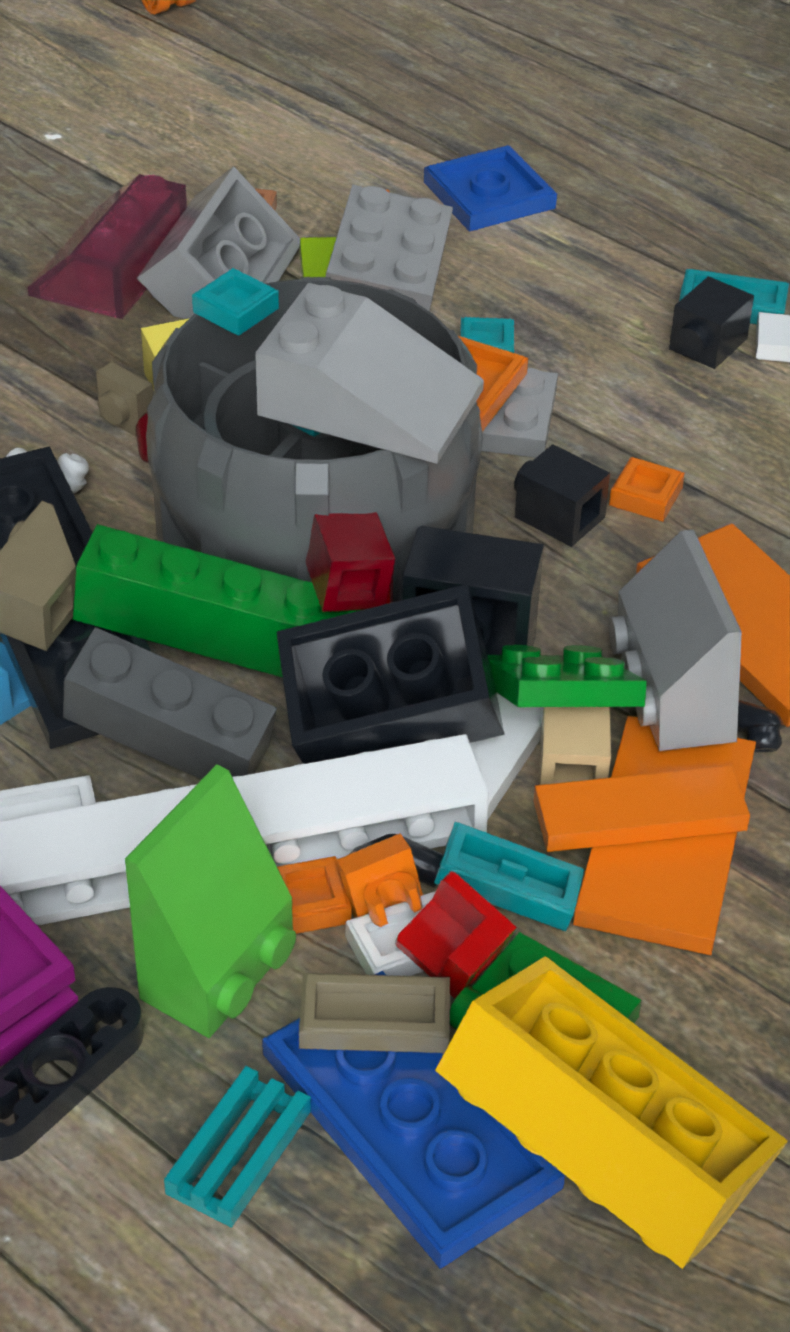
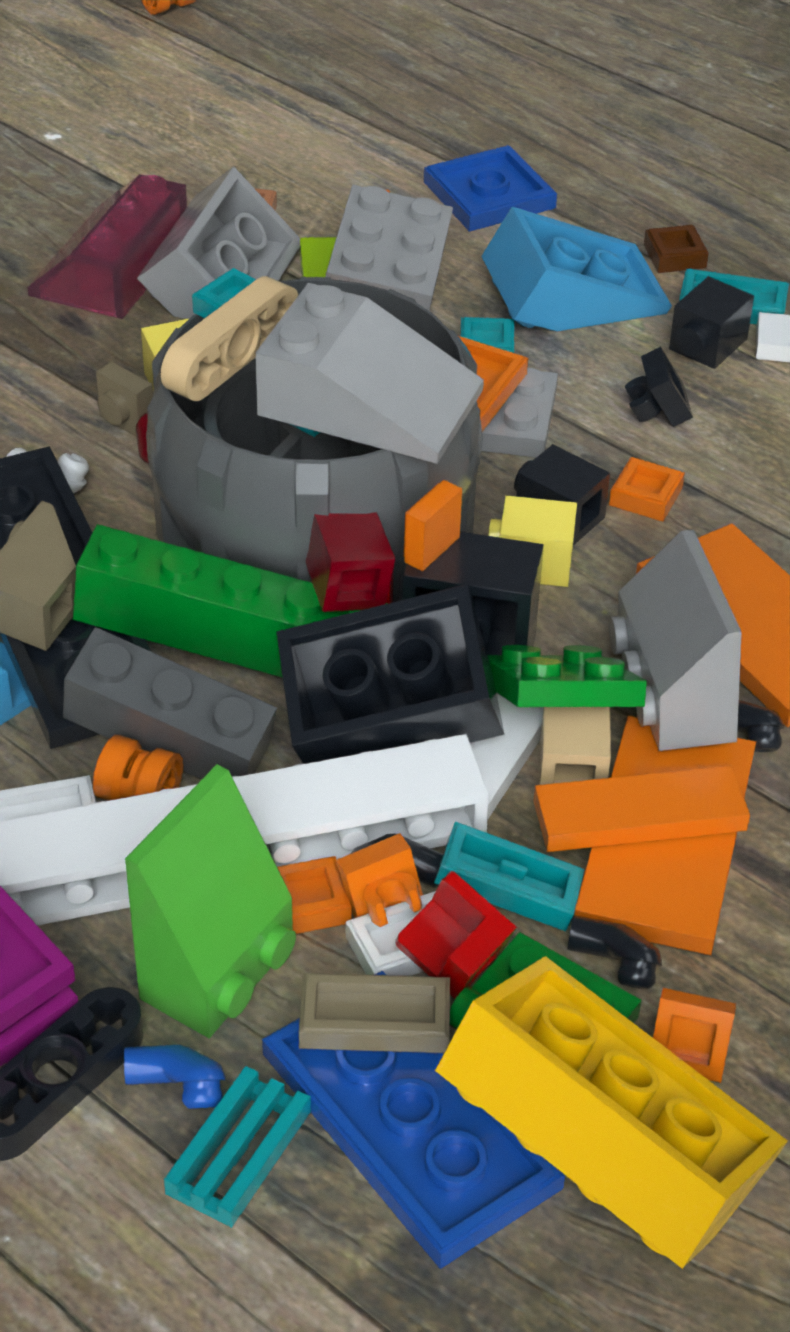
none -> orange wheel [93,734,183,801]
none -> blue arm [124,1044,226,1109]
none -> tan beam [161,276,298,401]
none -> orange tile [404,480,462,571]
none -> dark azure slope [481,207,672,331]
none -> light yellow brick [488,496,577,587]
none -> black arm [568,915,662,990]
none -> black tile [625,346,693,427]
none -> reddish brown tile [644,225,709,273]
none -> orange tile [653,988,736,1083]

